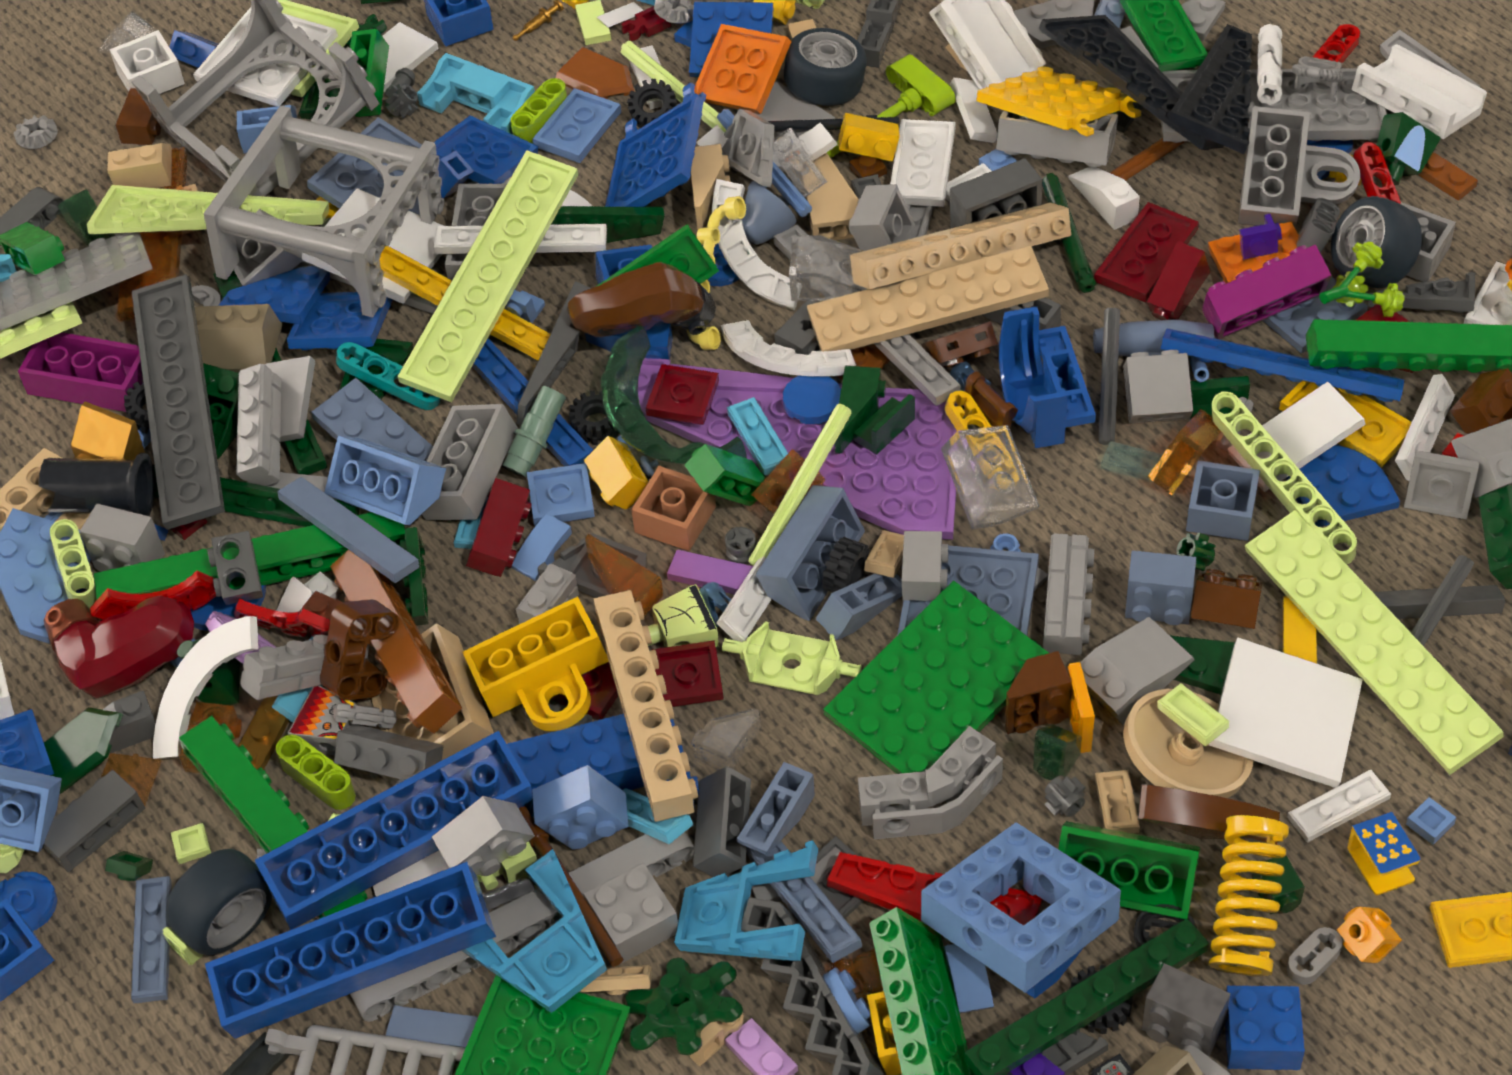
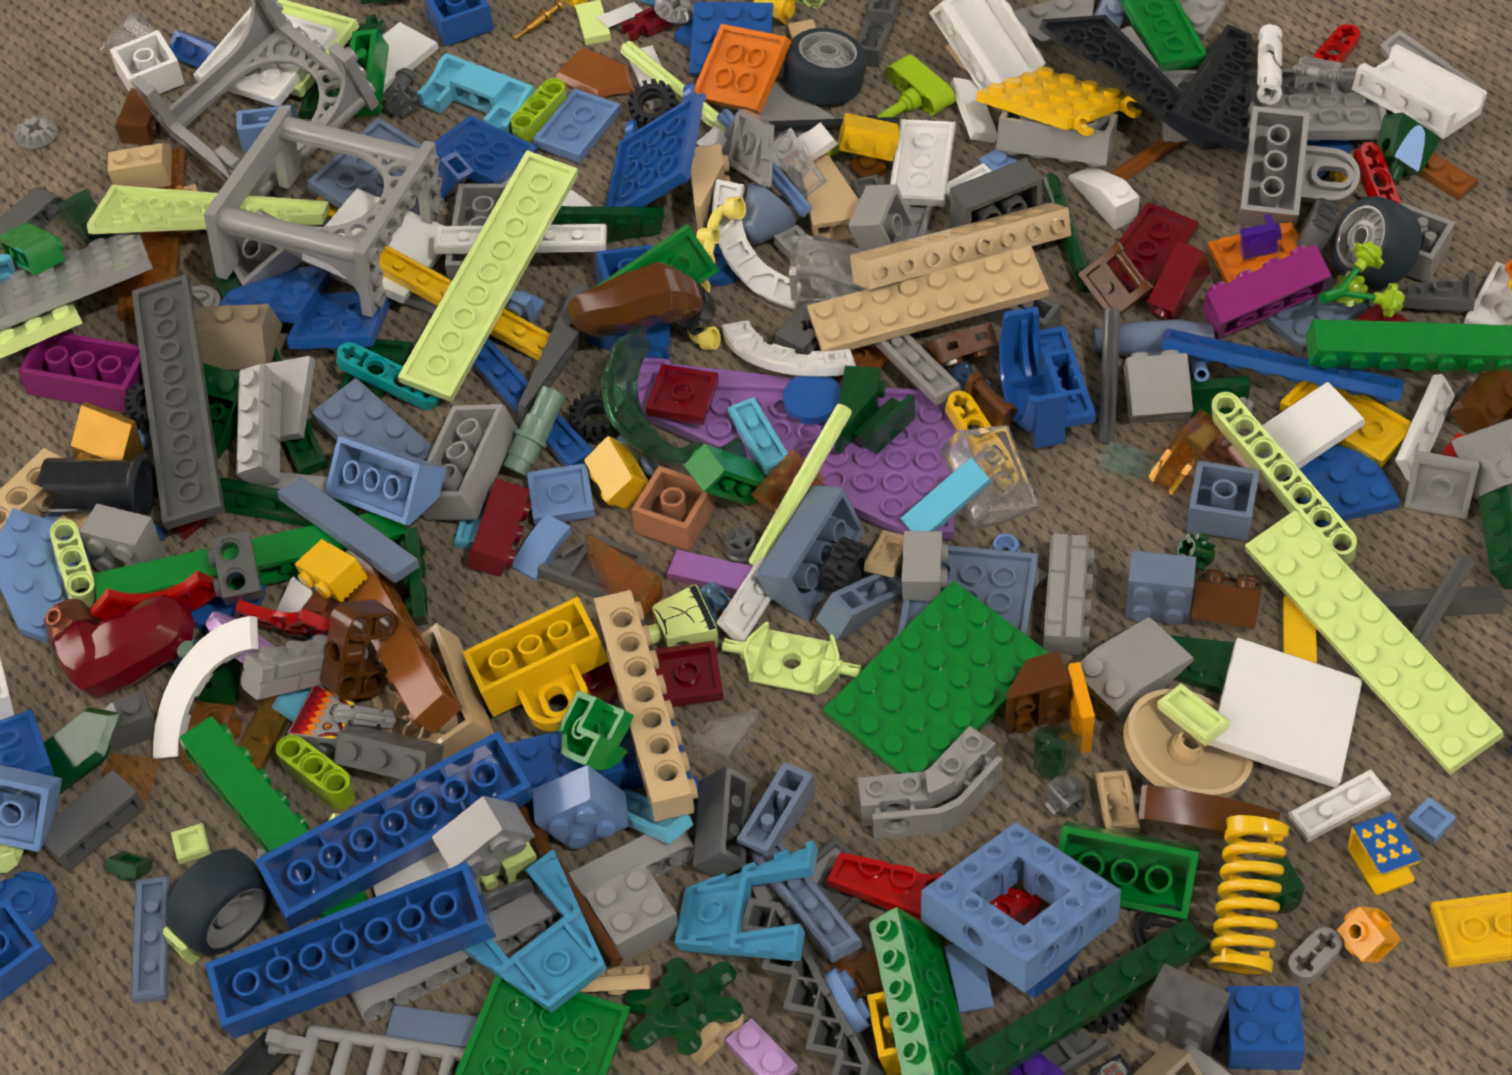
light grey brick [516,564,579,624] -> none
none -> yellow brick [295,539,367,602]
none -> green brick [558,690,634,770]
none -> medium azure tile [901,457,992,531]
none -> reddish brown plate [1078,242,1155,316]

